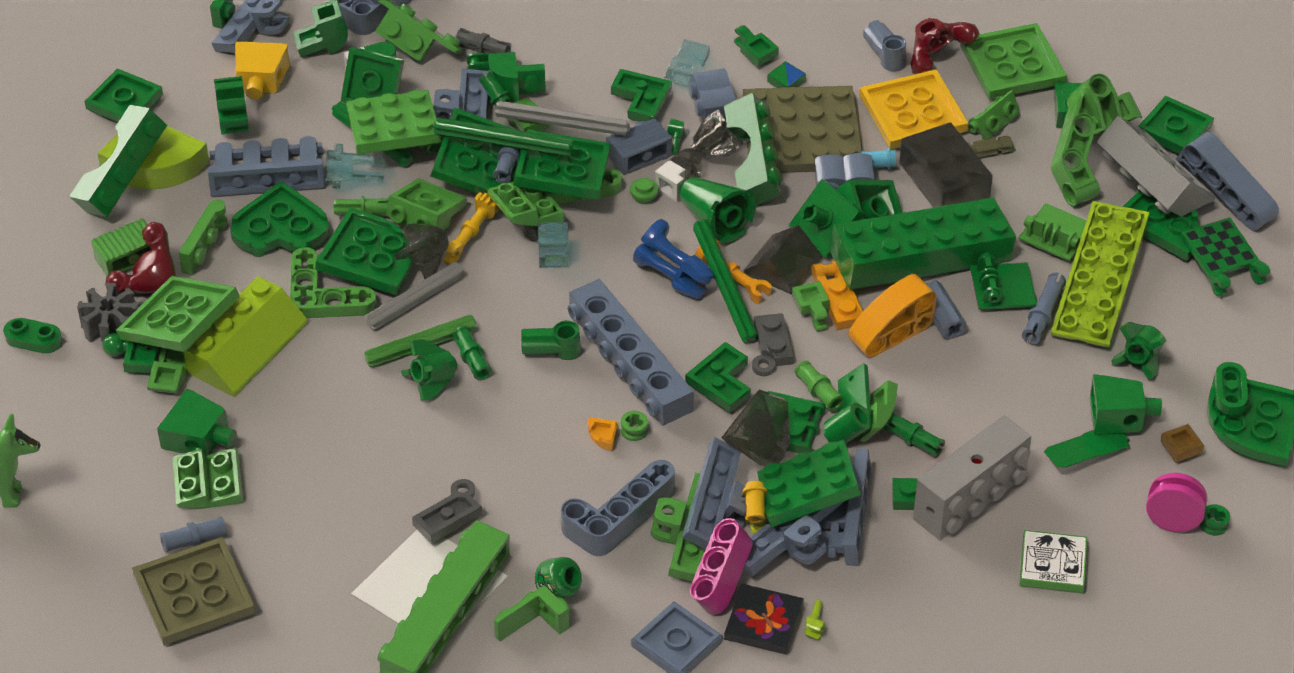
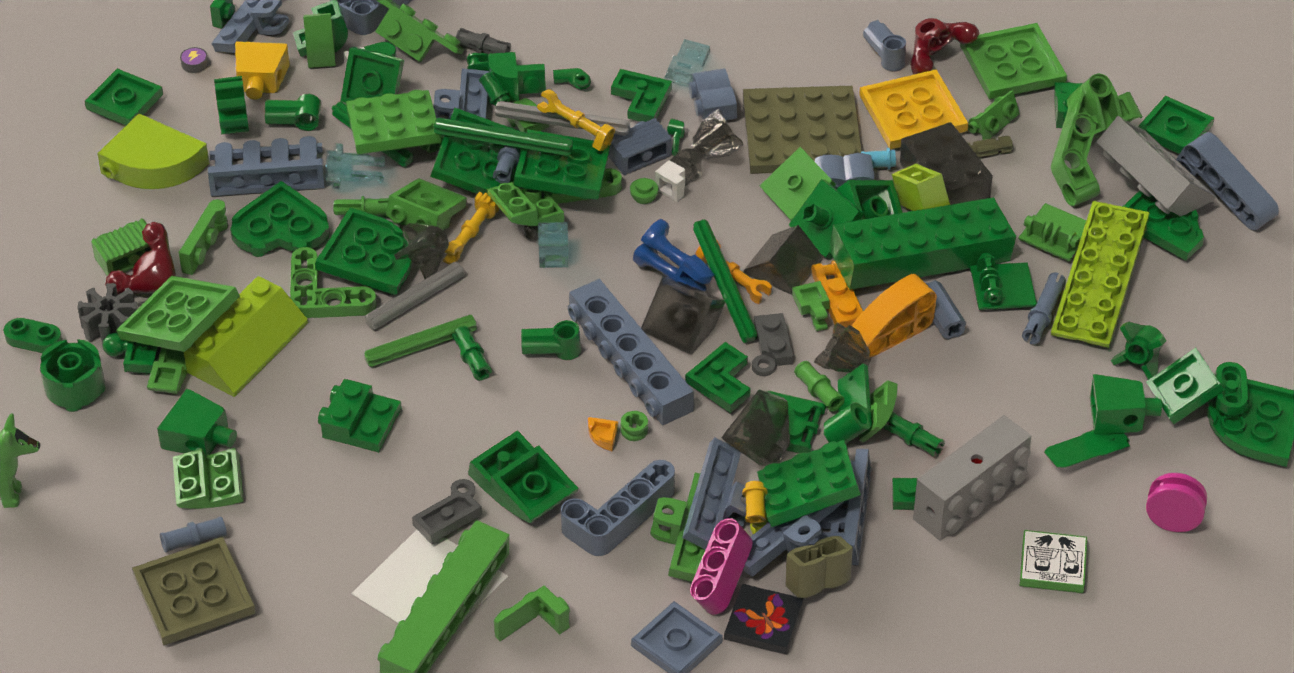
green arch [69,105,167,217] -> none
green brick [401,339,457,401] -> none
green head [535,557,582,599] -> none
green cone [680,177,756,244] -> none
arch [724,93,782,206] -> none
green plate [734,25,779,67] -> none
green tile [767,61,806,88] -> none
lime hand [804,600,826,640] -> none
pearl gold plate [1160,424,1204,462] -> none
green flag [1180,217,1270,296] -> none
green bush [1200,504,1230,536] -> none
none -> green brick [40,339,106,412]
none -> tile [180,47,208,73]
none -> green piece [265,94,322,131]
none -> bright green slope [303,13,336,68]
none -> green plate [318,379,402,453]
none -> green slope [468,430,579,523]
none -> yellow piece [537,89,615,151]
none -> green arm [553,68,591,90]
none -> clear smoke slope [641,276,726,354]
none -> bright green plate [759,147,836,221]
none -> olive brick [785,536,853,598]
none -> clear smoke brick [814,322,871,373]
none -> lime brick [891,164,950,211]
none -> tile [1146,347,1225,424]

